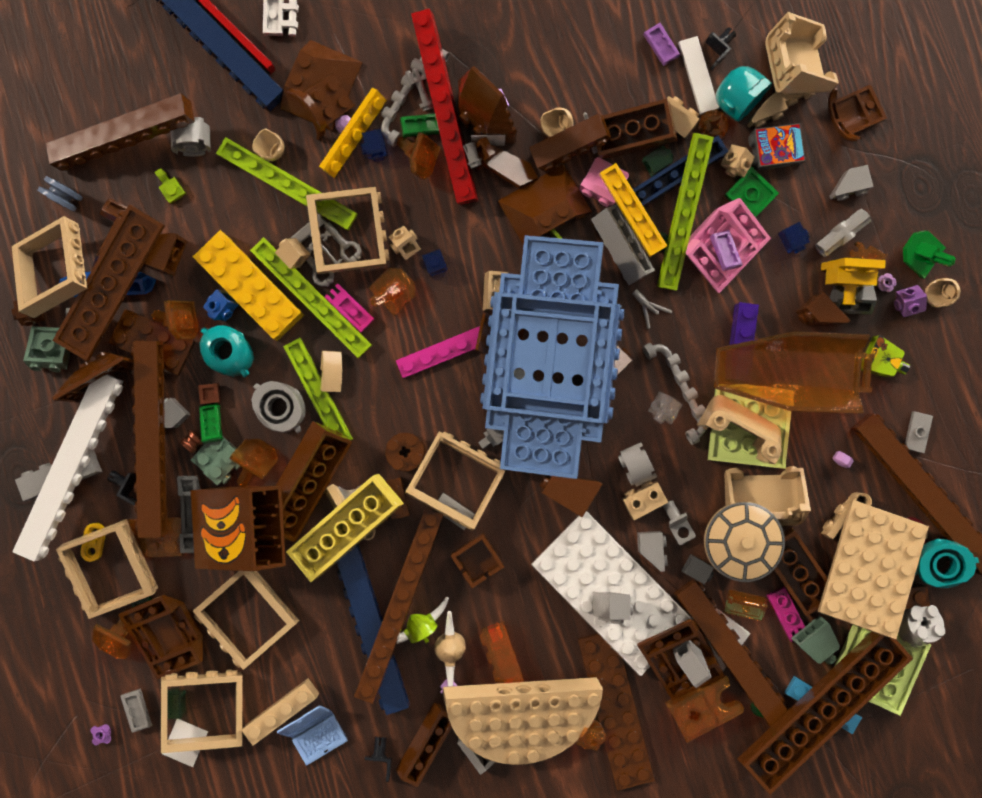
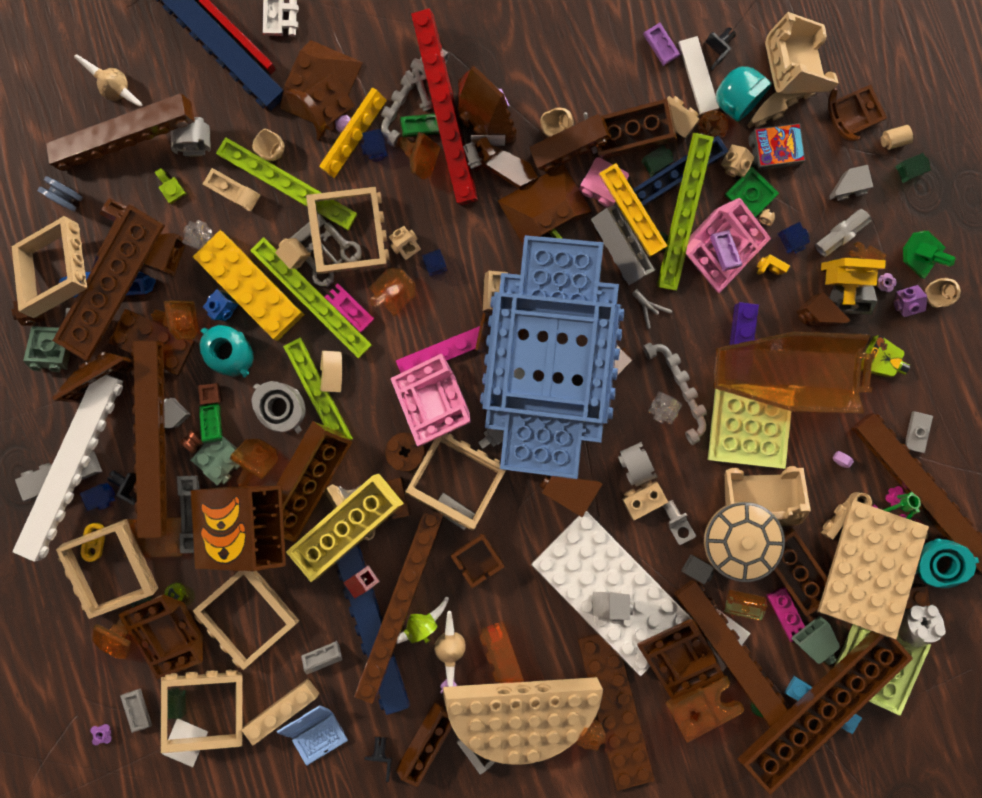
light grey slope [637,531,668,572] -> none
light grey slope [672,640,712,688] -> none
tan windscreen [697,395,782,464] -> none
none -> tan helmet [74,55,142,107]
none -> clear blue brick [80,483,115,511]
none -> clear neon green tile [165,583,186,601]
none -> clear brick [182,220,213,250]
none -> tan plate [203,168,260,212]
none -> light grey plate [301,641,342,675]
none -> dark red brick [344,566,380,598]
none -> bright pink slope [390,353,471,447]
none -> yellow bracket [757,255,790,275]
none -> tan hinge [758,209,775,226]
none -> green plant [872,486,921,520]
none -> tan brick [881,125,913,150]
none -> clear green brick [896,153,931,183]

